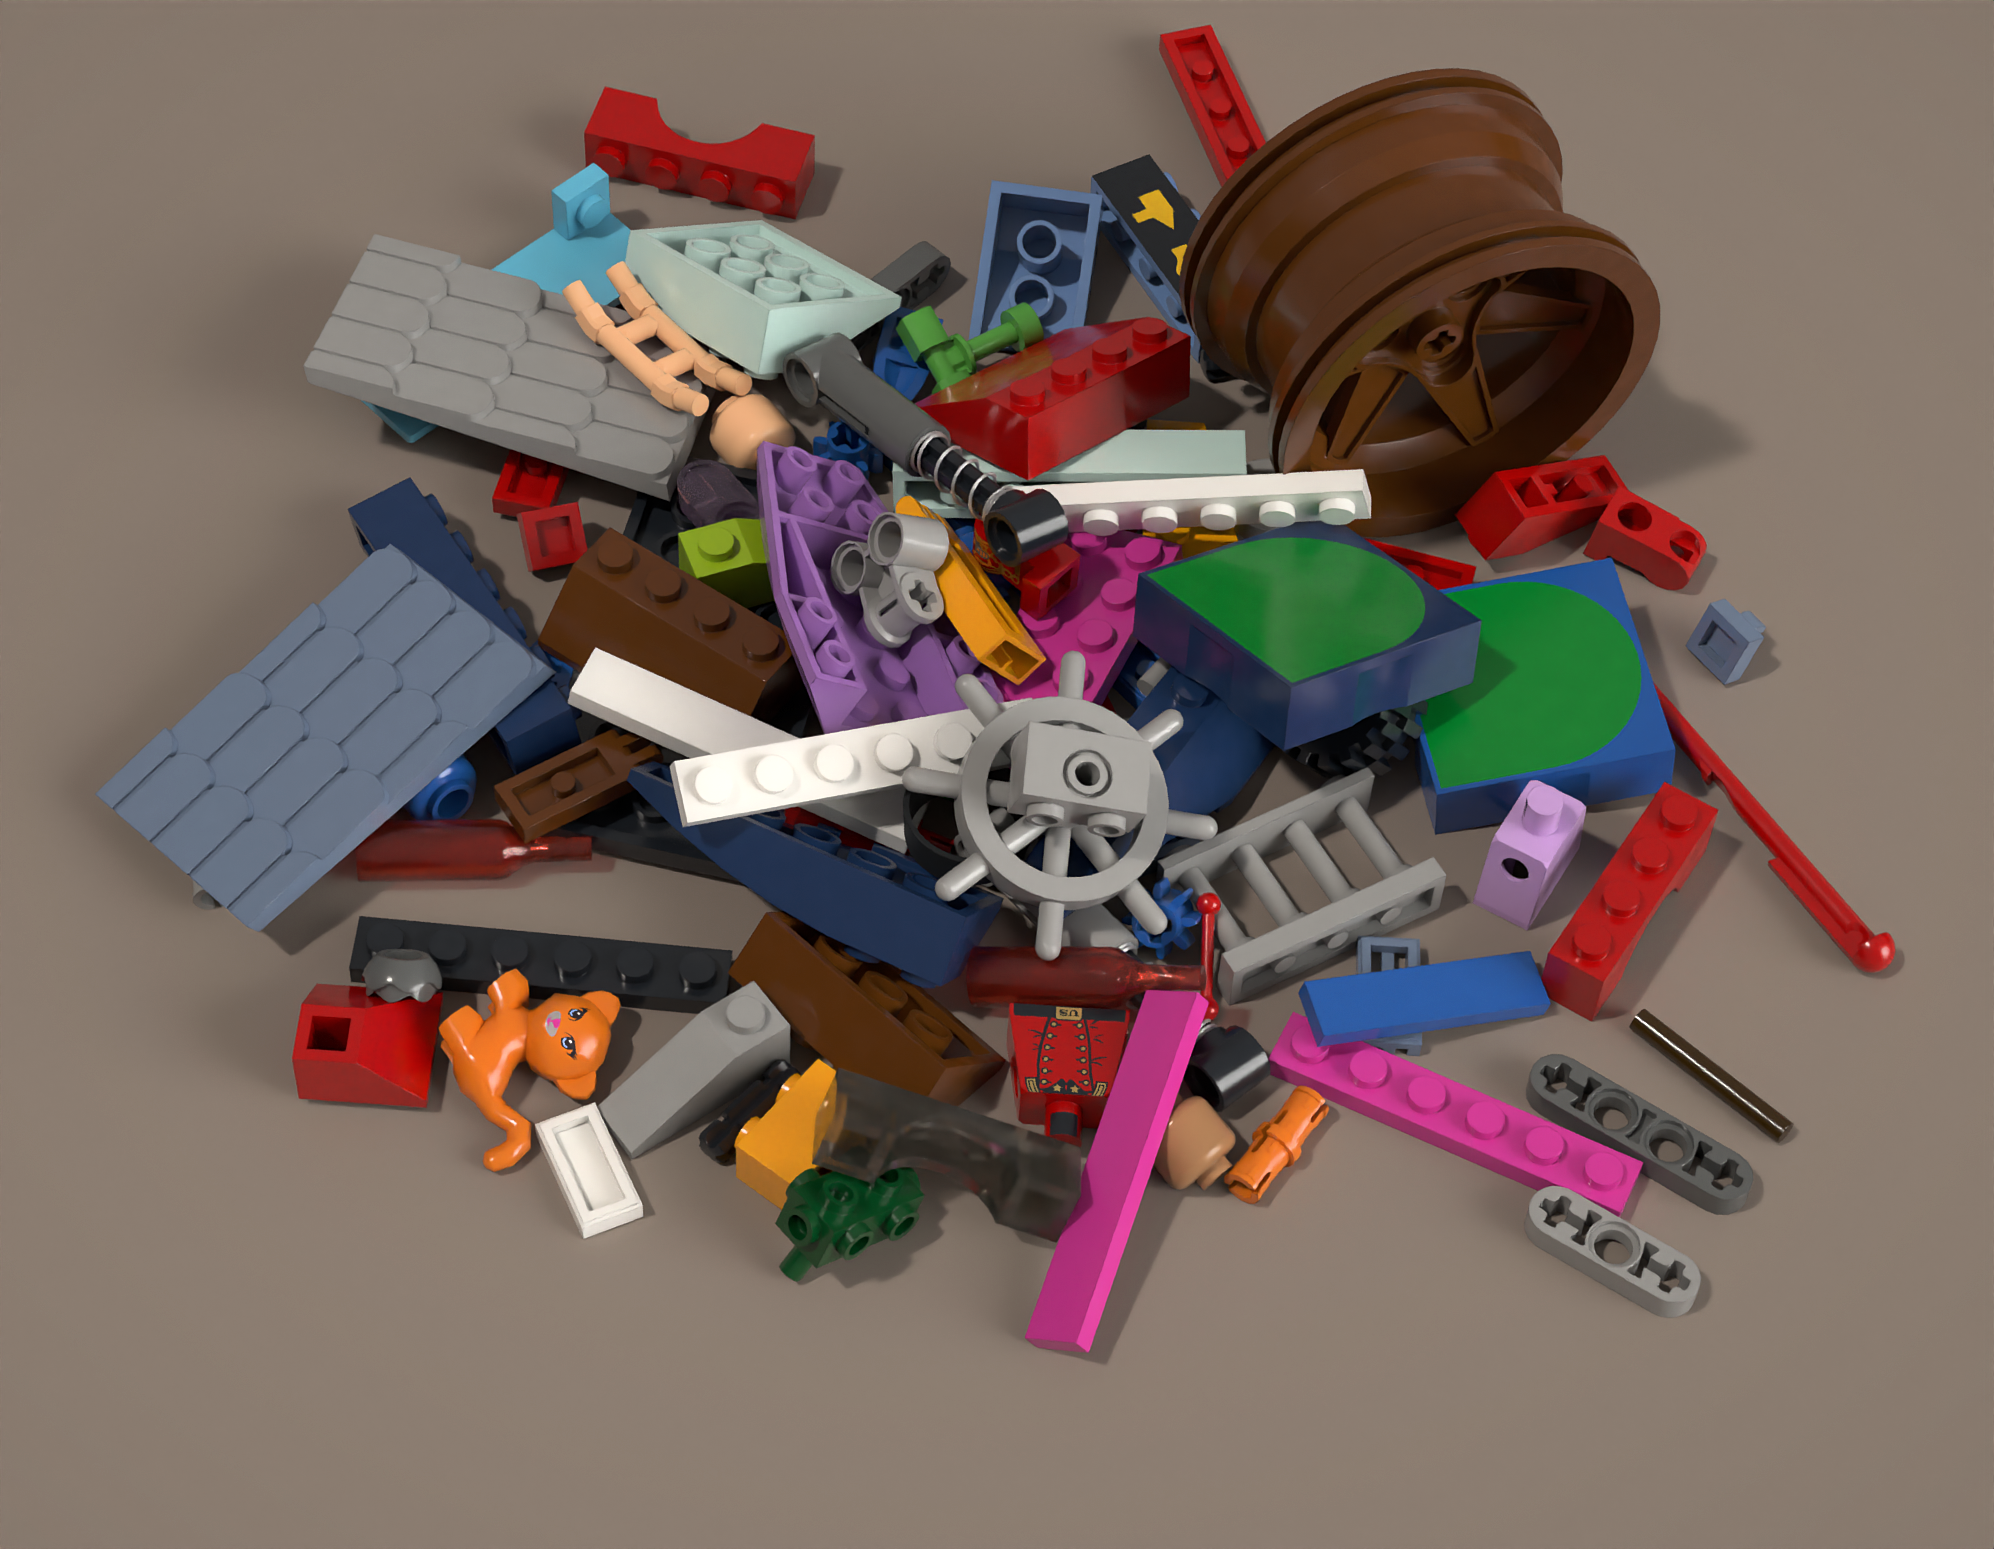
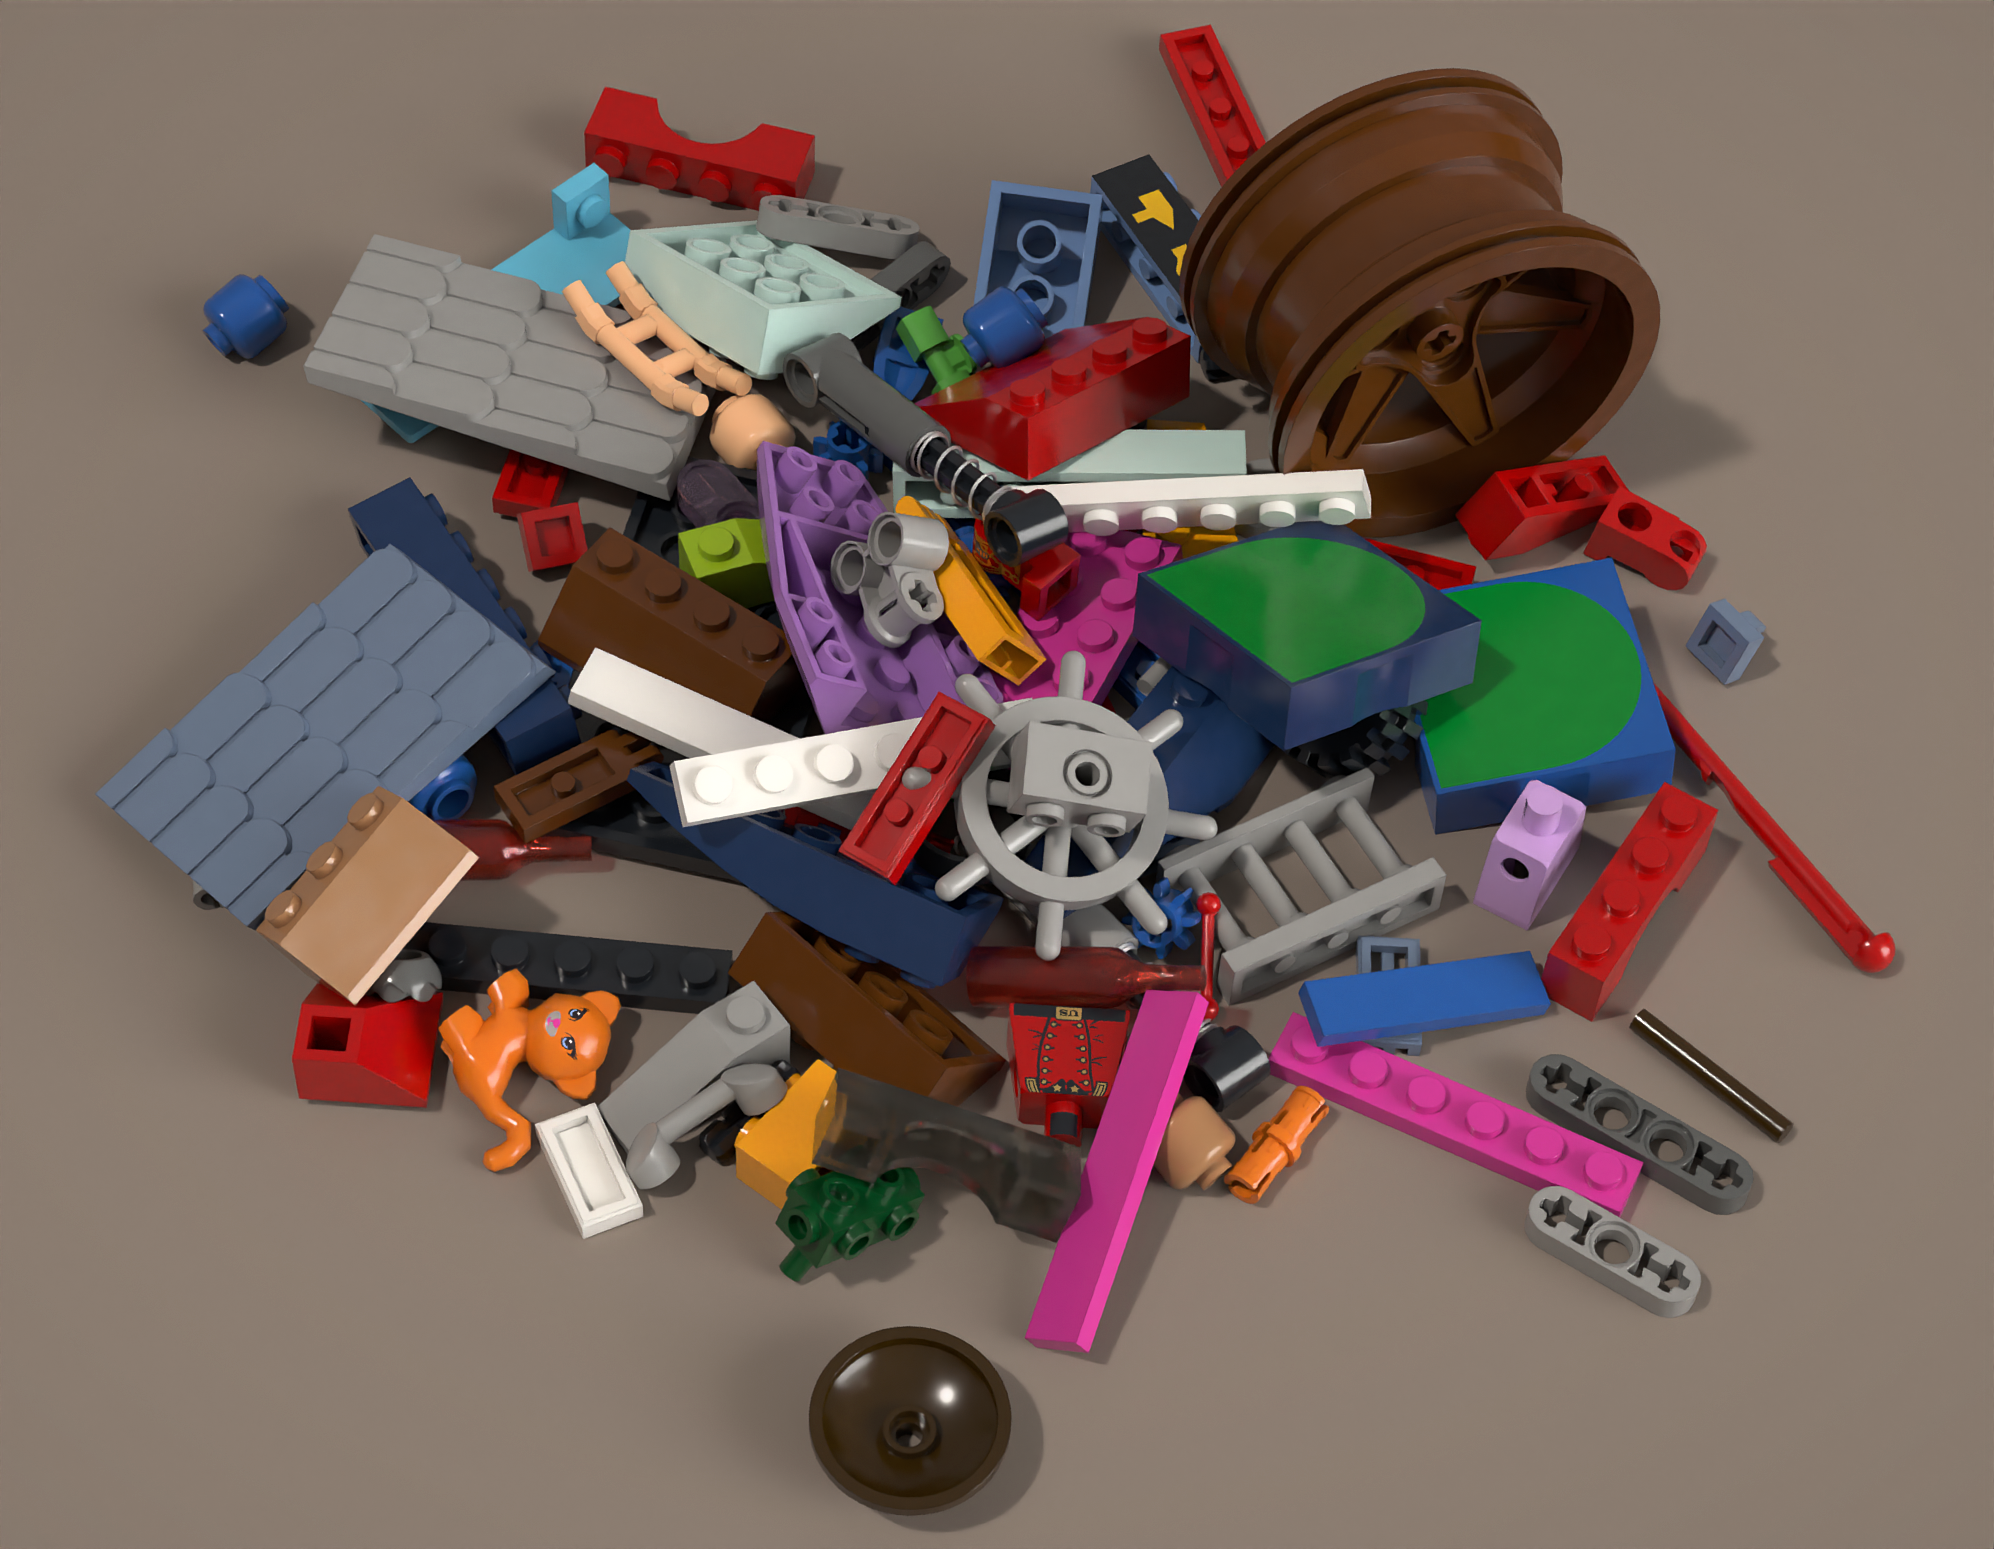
none -> blue head [202,274,289,359]
none -> medium nougat slope [256,786,479,1005]
none -> light grey bar [625,1063,787,1189]
none -> light grey beam [756,195,920,260]
none -> dark brown dish [809,1326,1012,1516]
none -> red tile [838,692,996,885]
none -> blue head [960,286,1048,368]

